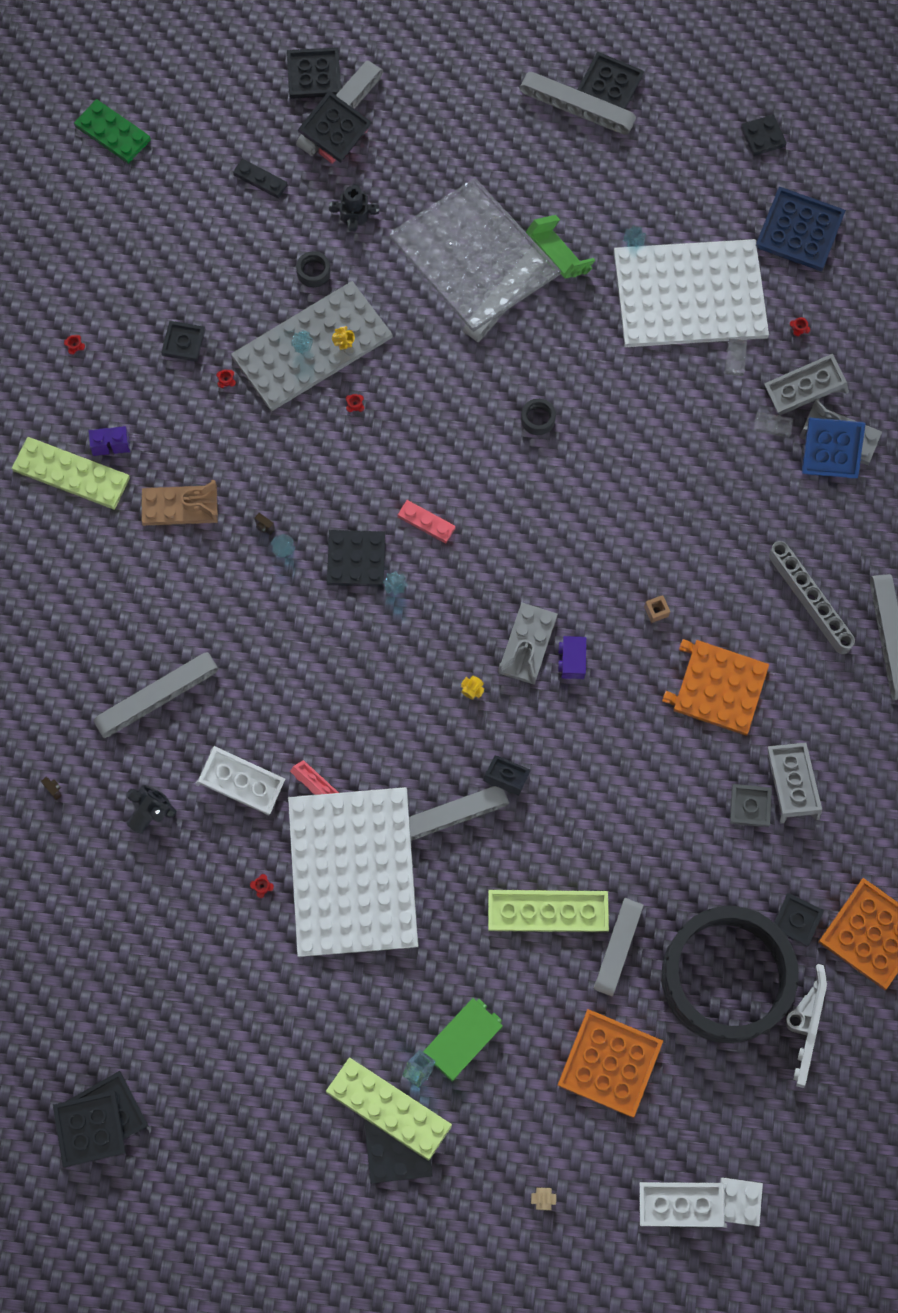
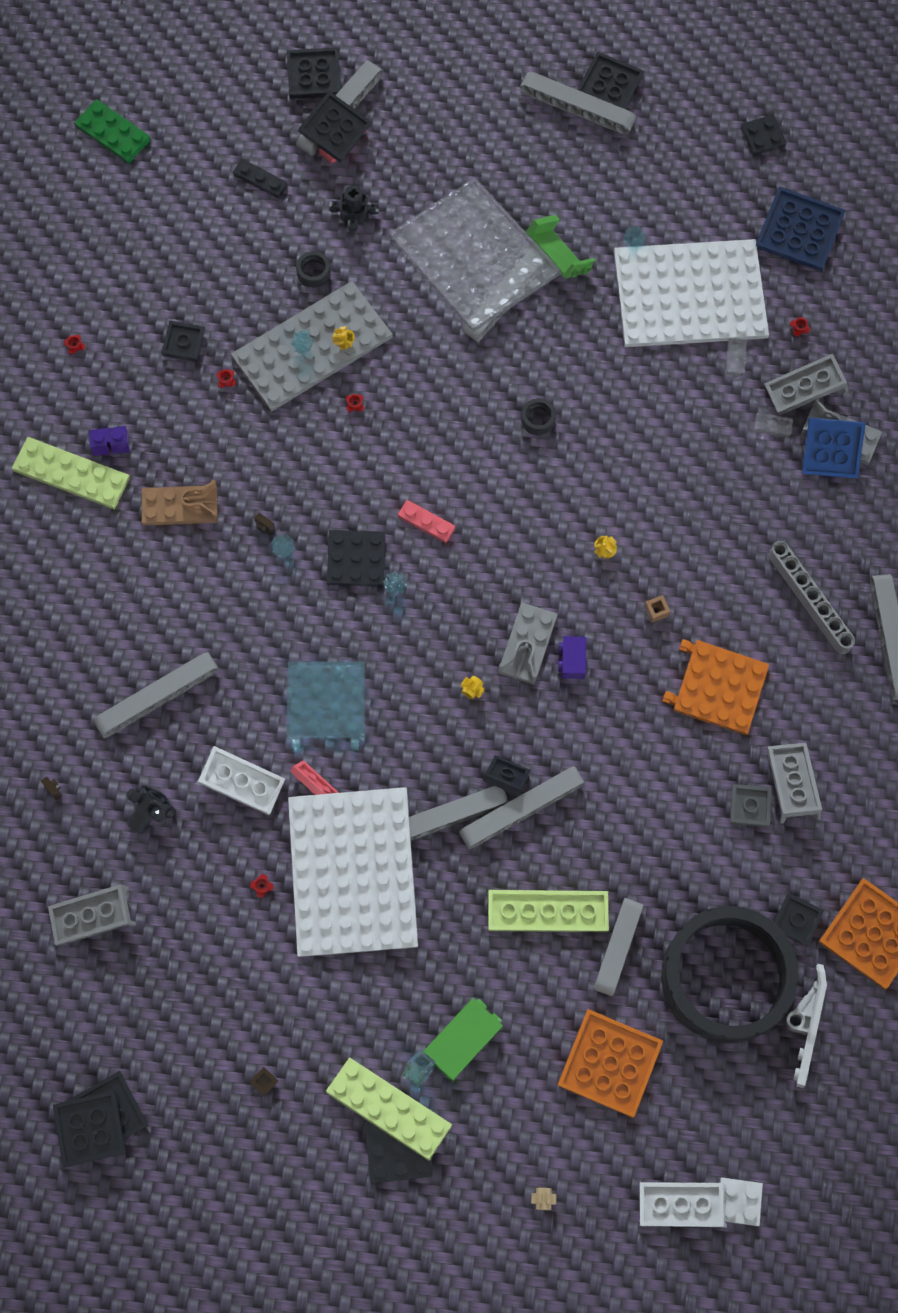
none -> light grey plate [48,884,136,946]
none -> dark brown plate [249,1067,279,1097]
none -> clear light blue plate [287,661,365,751]
none -> light grey beam [459,766,585,849]
none -> yellow gear [594,536,617,559]

